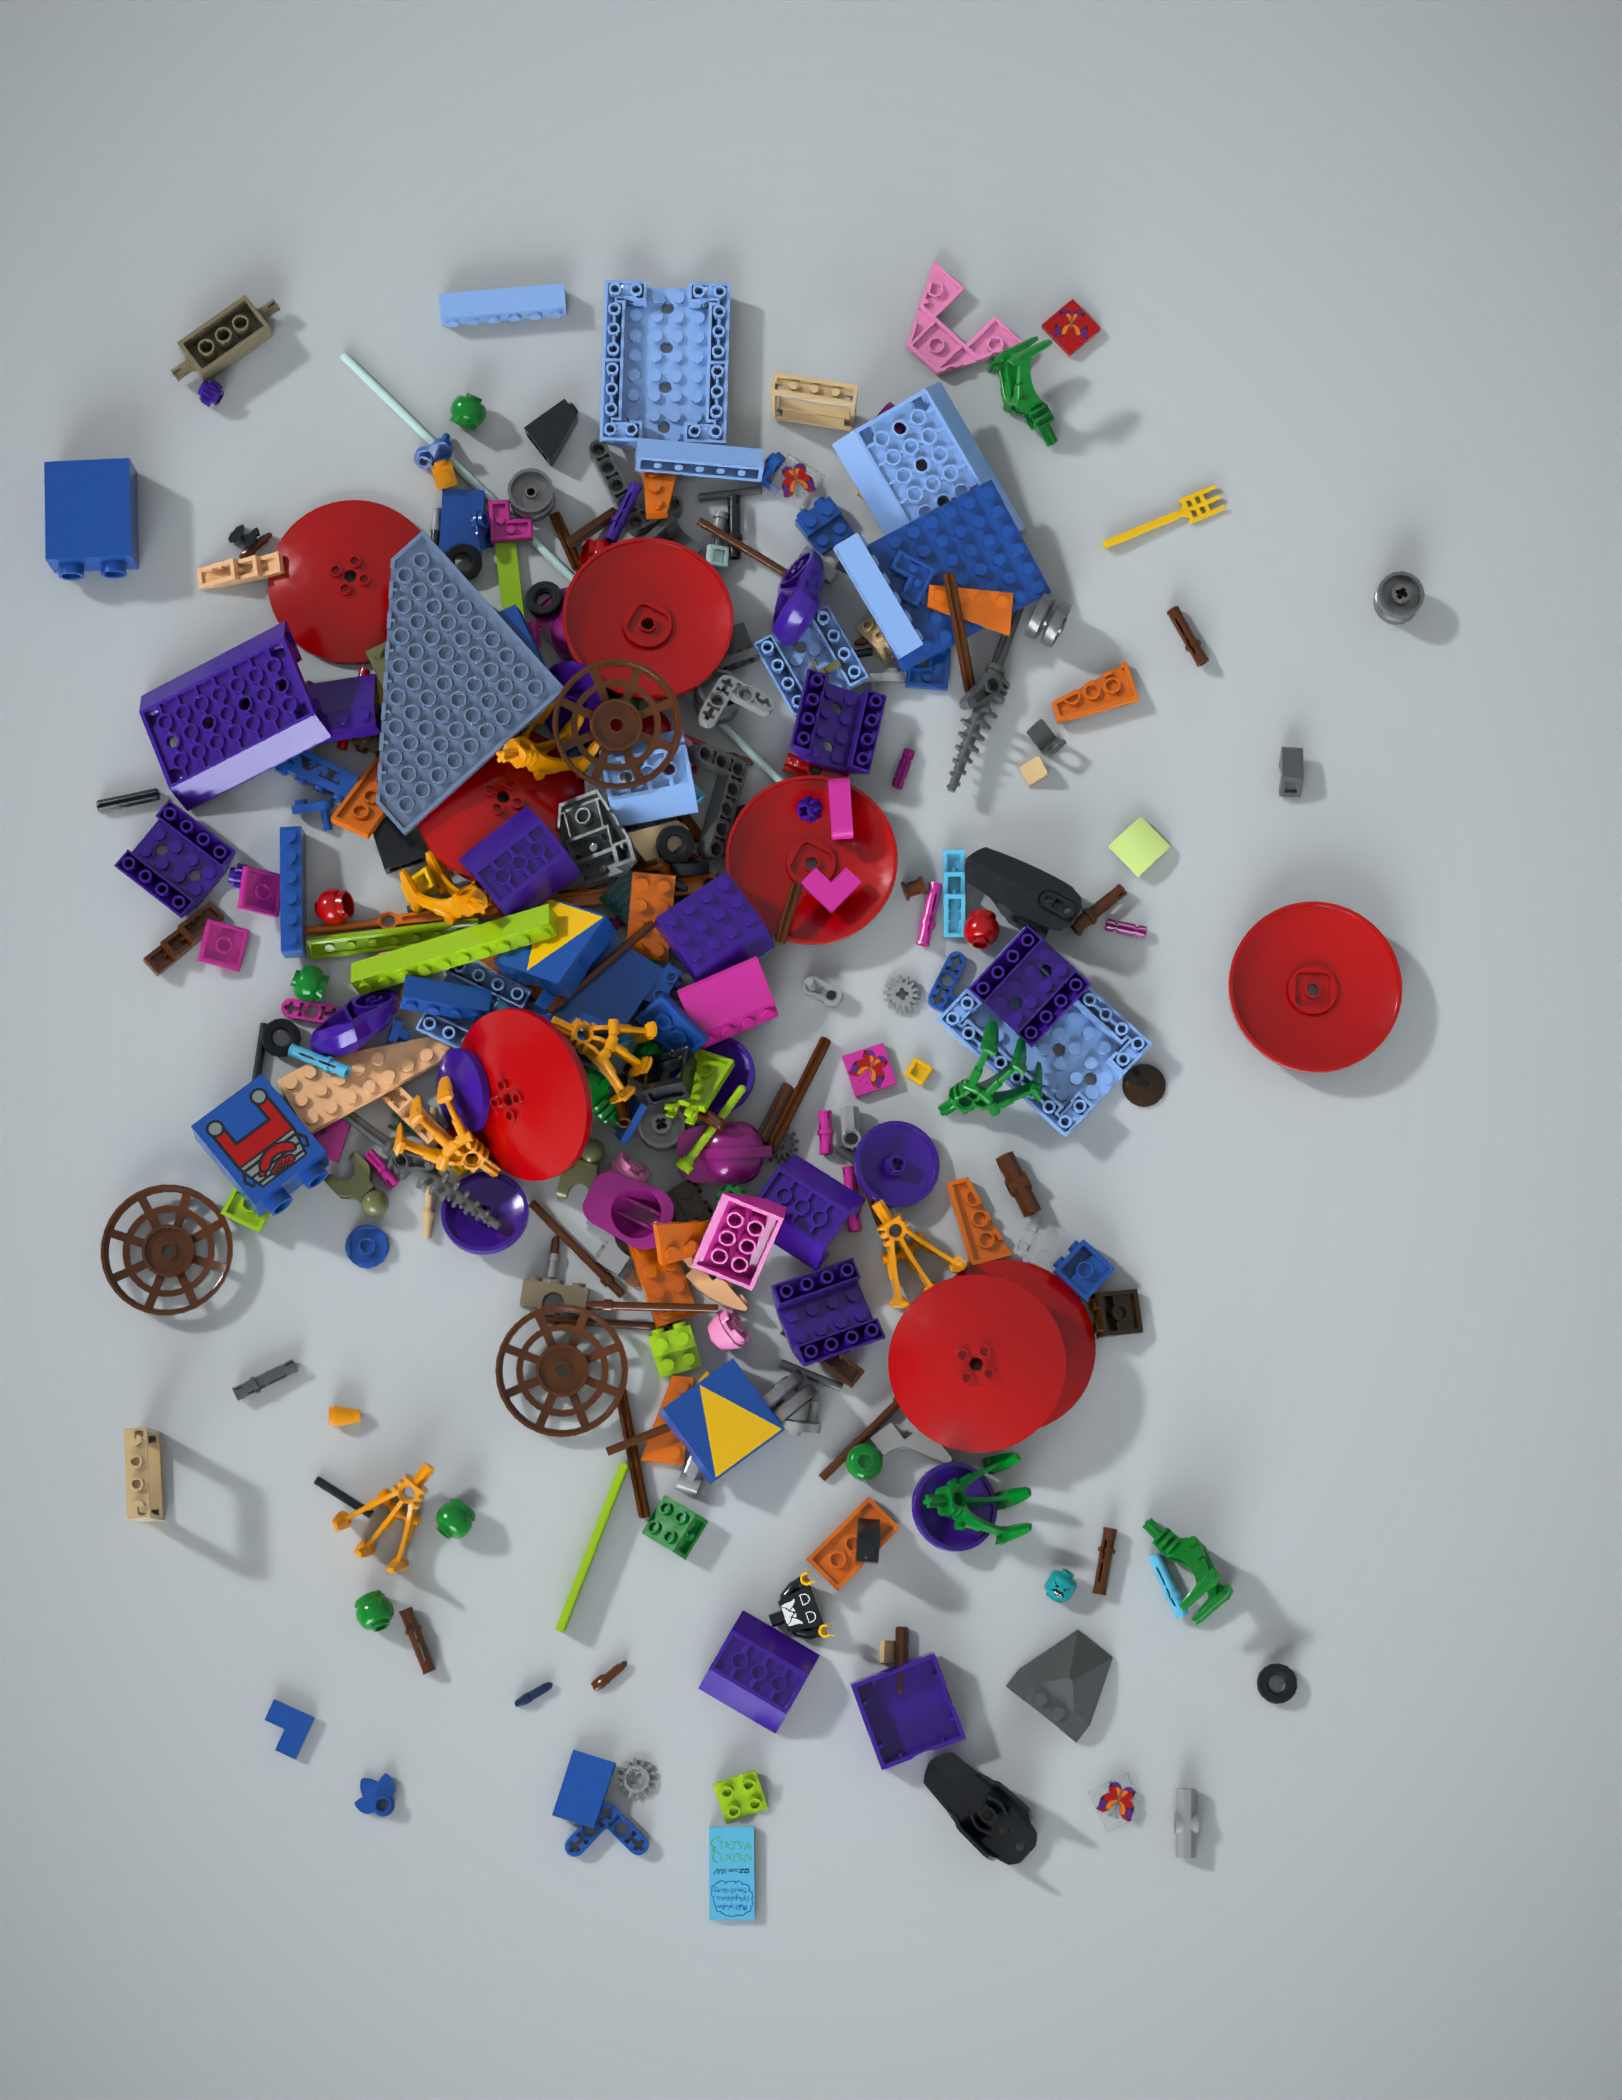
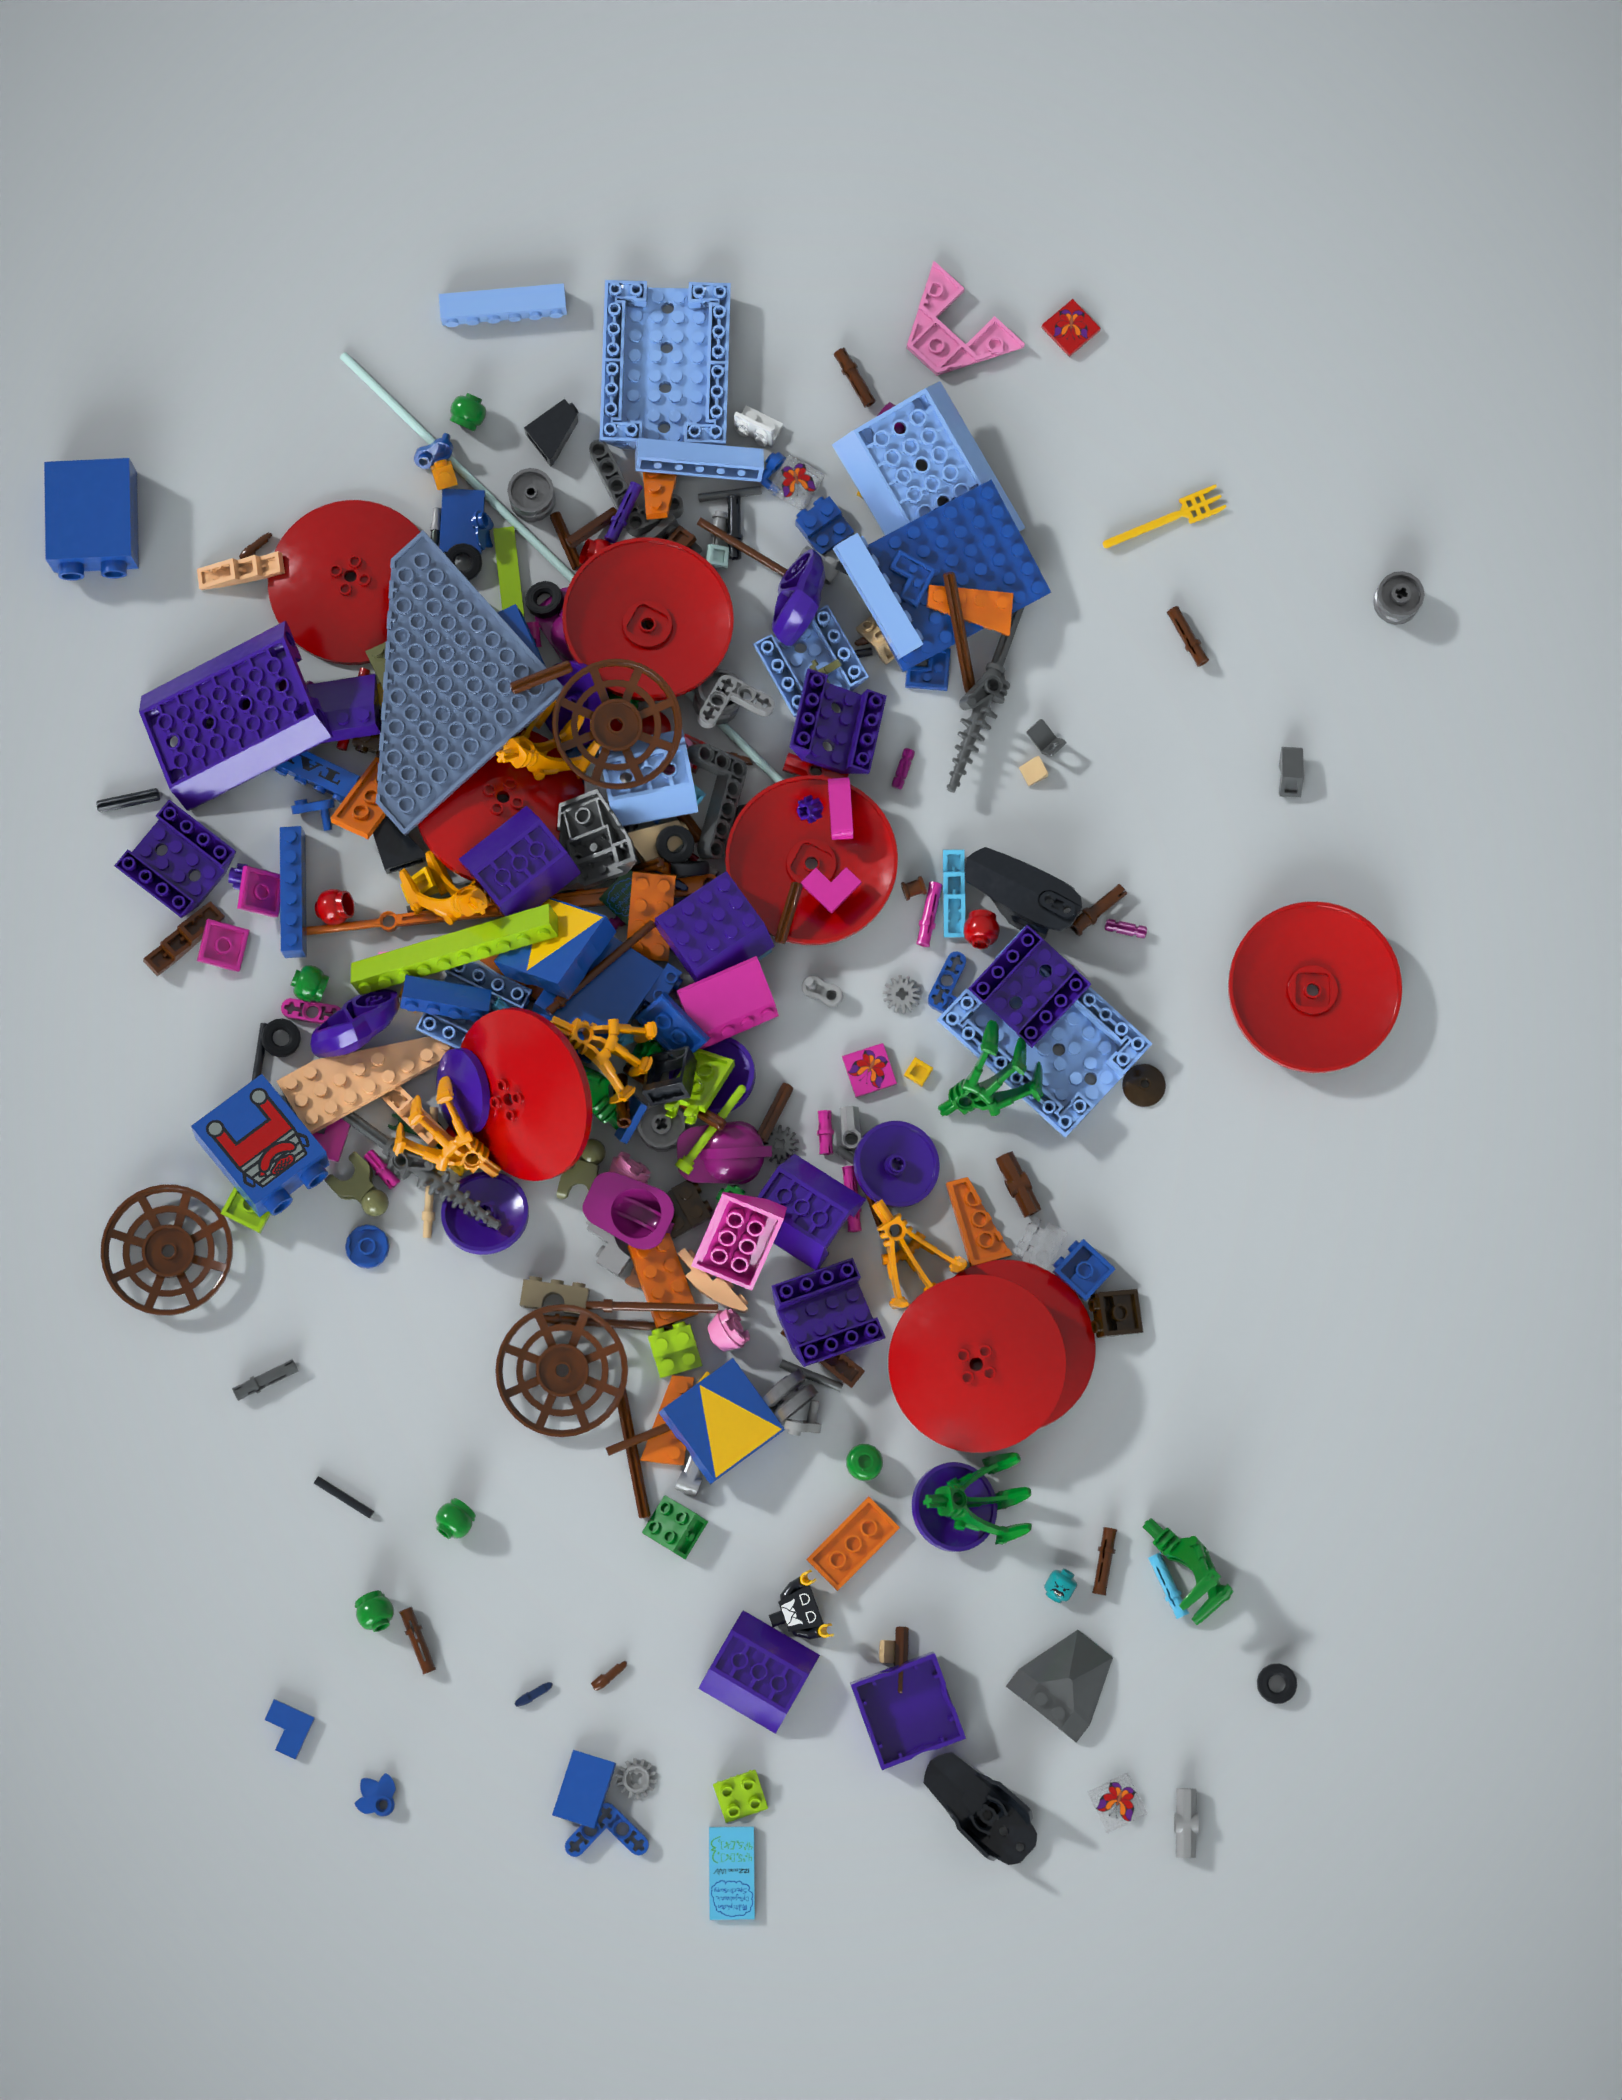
tan window [124,1427,164,1522] -> none
dark tan brick [170,295,281,382] -> none
dark purple gear [198,379,224,407] -> none
black piece [228,524,260,550] -> none
medium azure pin [288,1043,351,1079] -> none
lime tile [307,918,480,960] -> none
light orange cone [329,1405,360,1427] -> none
light orange piece [332,1462,435,1573] -> none
blue tile [386,1019,411,1044] -> none
dark pink tile [488,500,534,544] -> none
reddish brown bar [529,1200,626,1298] -> none
light grey piece [548,1236,560,1278] -> none
lime tile [555,1462,629,1633] -> none
orange wing [653,1220,711,1266] -> none
dark grey bracket [718,622,758,672] -> none
reddish brown axle [766,1037,831,1154] -> none
tan window [771,372,858,432] -> none
reddish brown bar [819,1397,900,1481] -> none
black slope [855,1518,880,1564] -> none
light grey piece [864,668,905,692] -> none
light grey arch [870,1422,953,1464] -> none
green piece [988,336,1058,447] -> none
flat silver wheel [1025,593,1072,648] -> none
orange wing [1051,661,1139,724] -> none
yellowish green slope [1109,816,1171,877] -> none
none -> reddish brown axle [510,661,573,694]
none -> reddish brown plate [667,525,697,548]
none -> white bracket [734,405,783,448]
none -> reddish brown pin [833,348,876,408]

